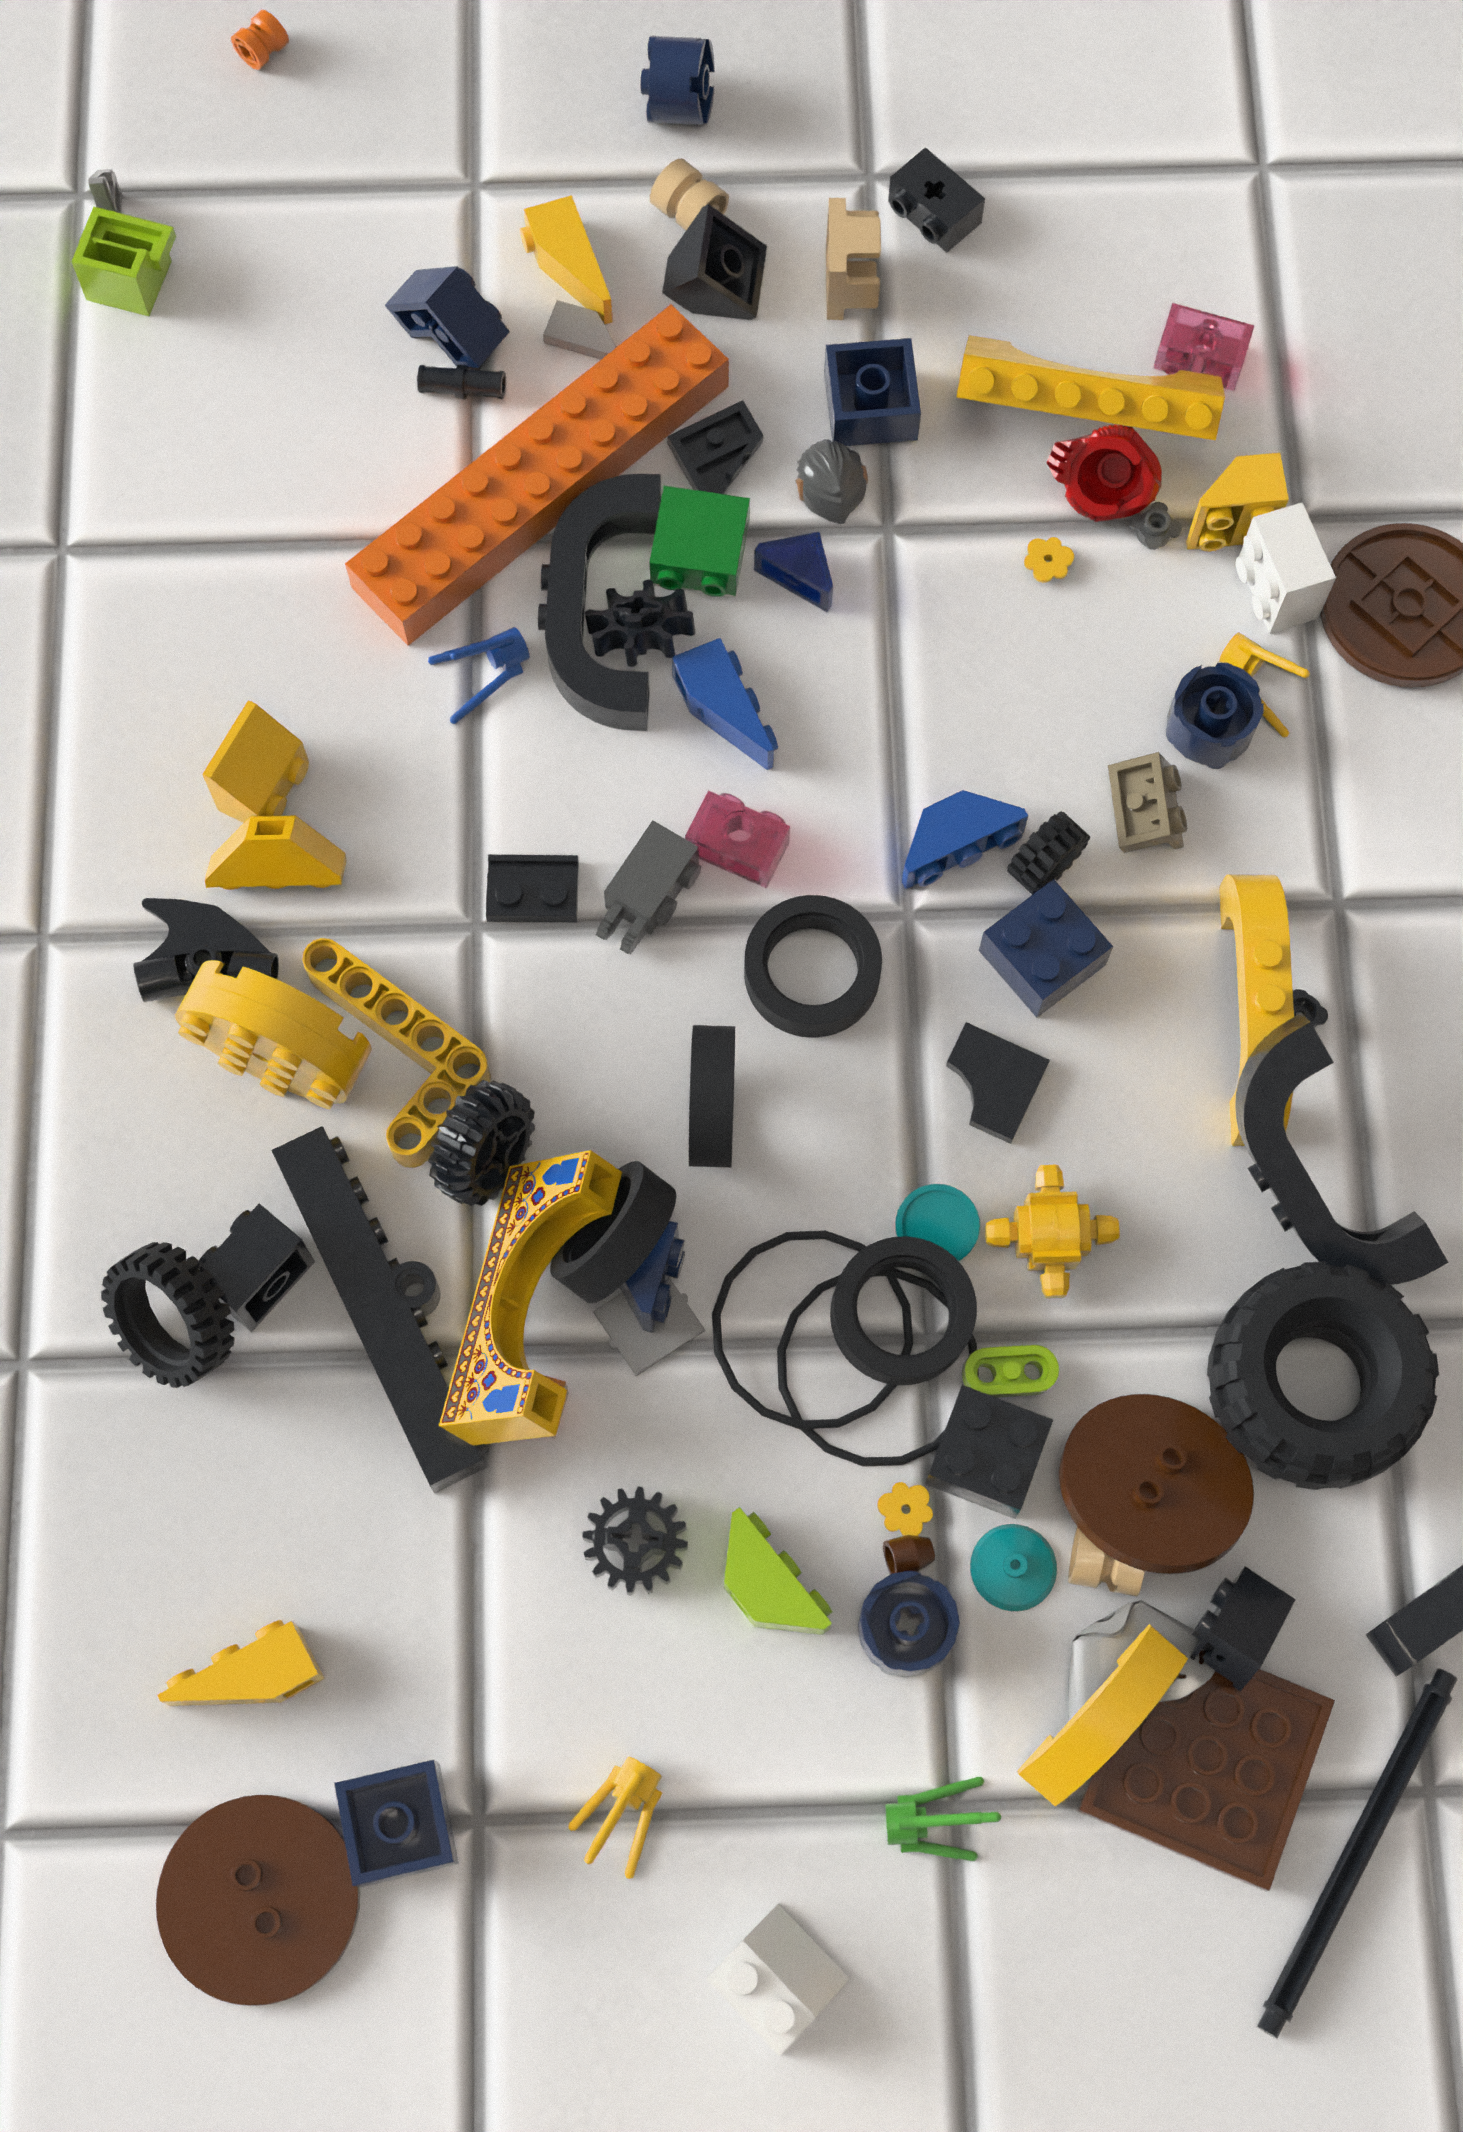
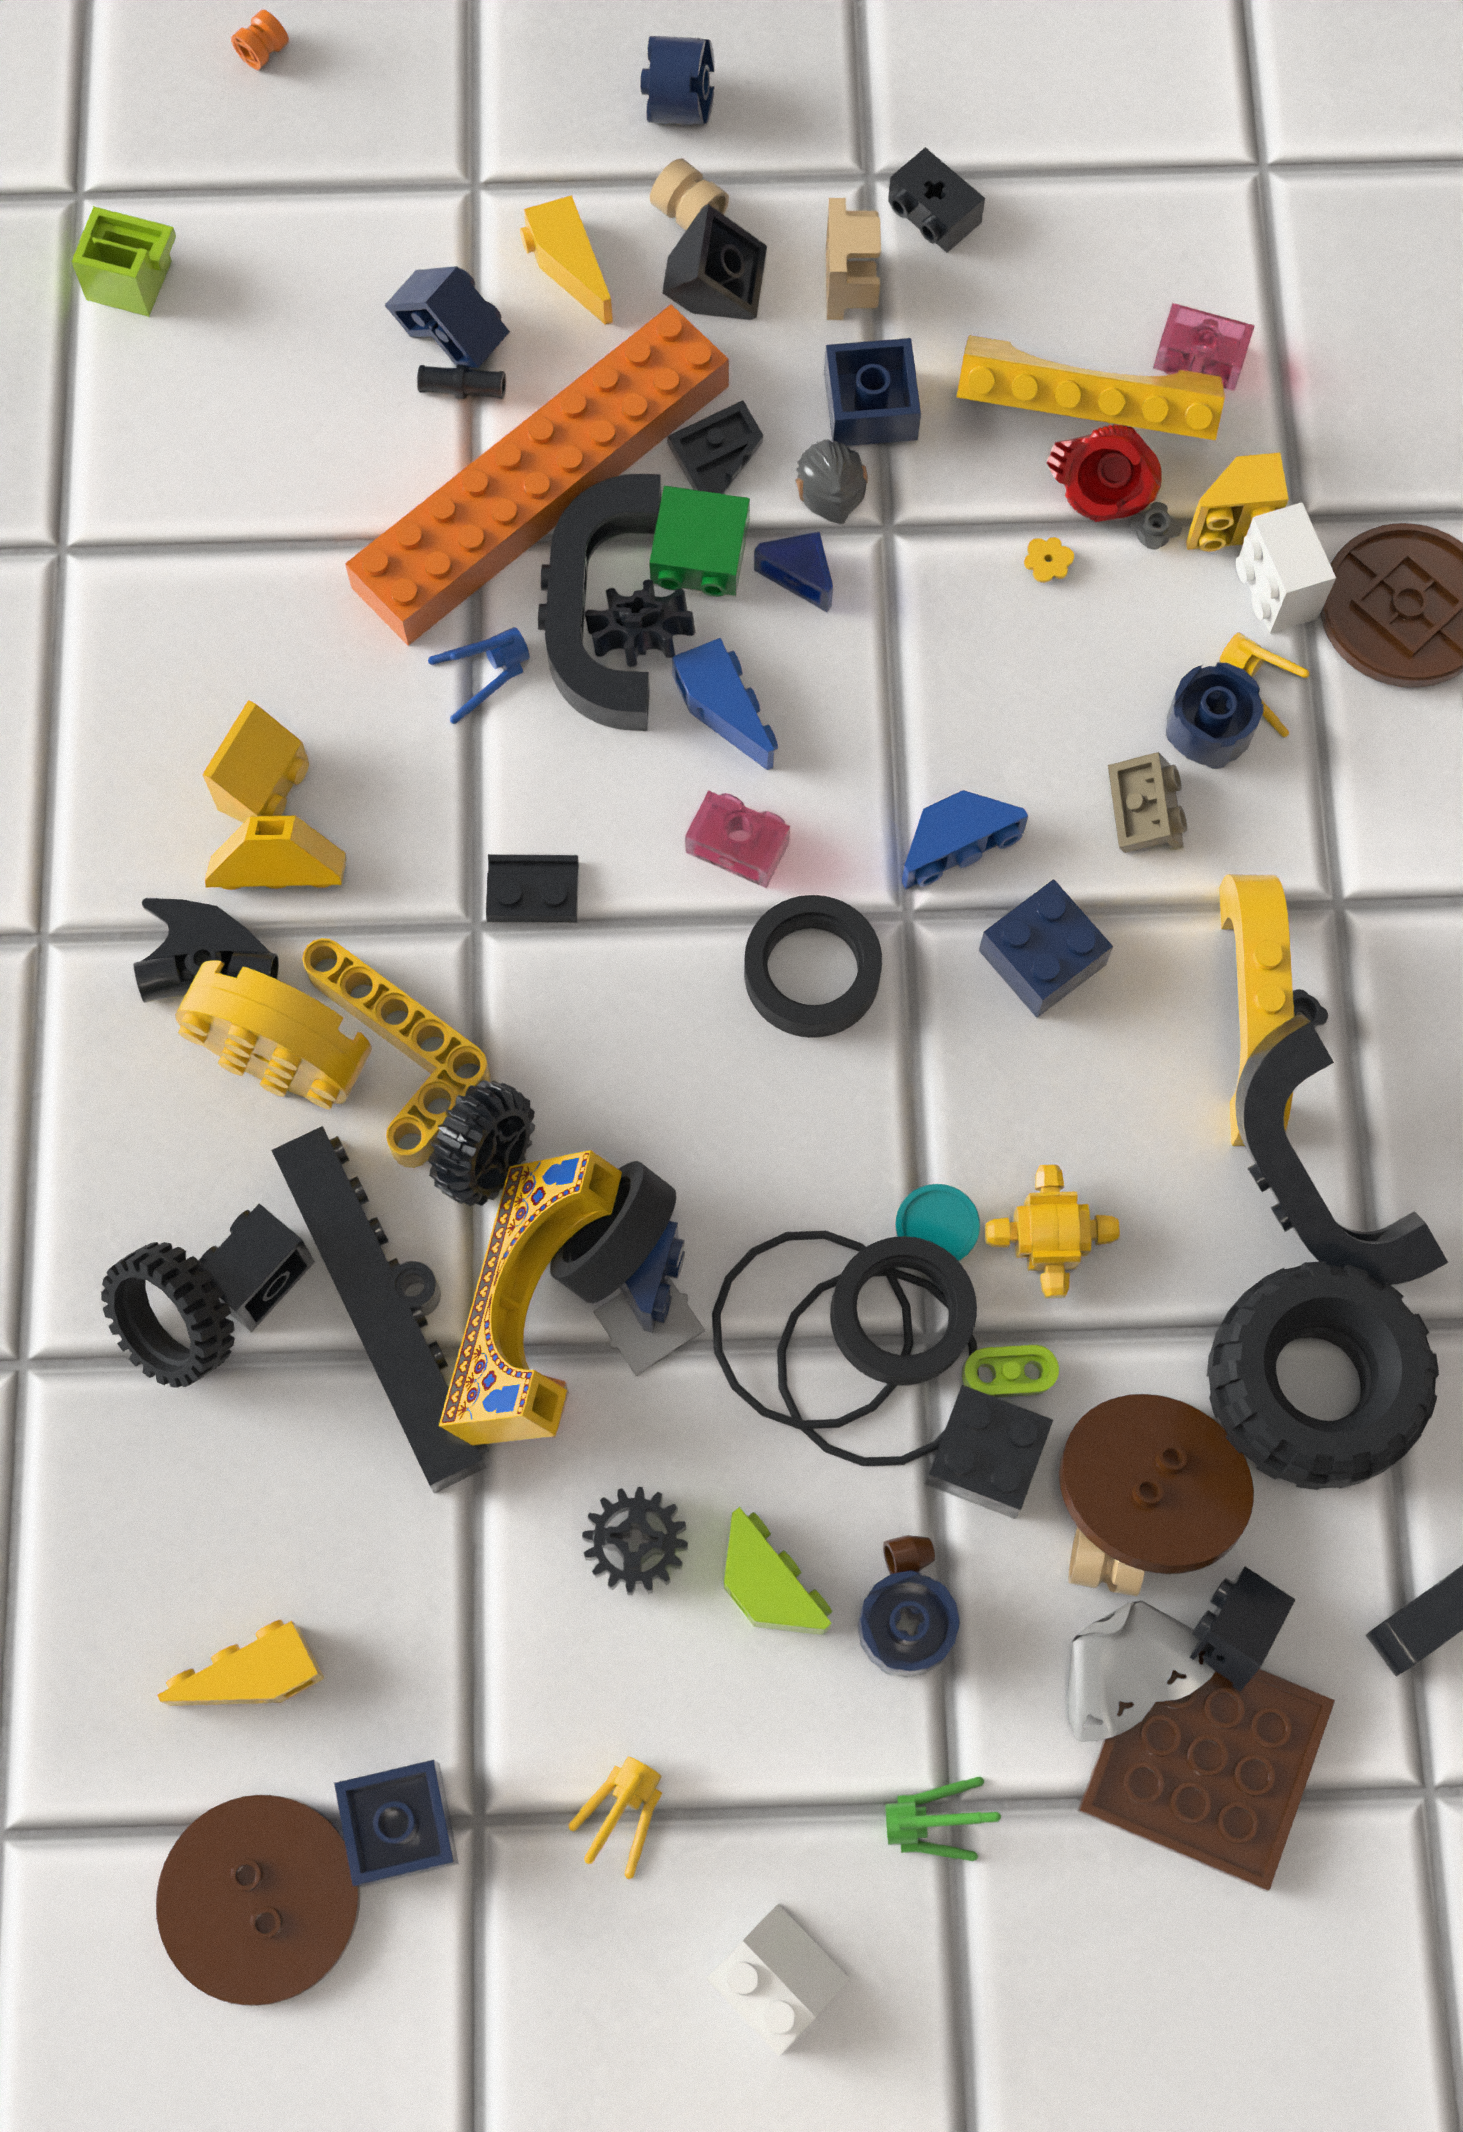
light grey tile [88,169,122,213] -> none
light grey tile [543,300,617,359] -> none
dark grey hinge [596,820,702,955] -> none
black tyre [689,1025,735,1168] -> none
yellow plant [877,1482,933,1536] -> none
black tile [946,1022,1050,1144] -> none
teal piece [970,1524,1057,1612] -> none
black tyre [1007,811,1090,895] -> none
yellow slope [1017,1624,1188,1806] -> none
black piece [1257,1668,1458,2039] -> none

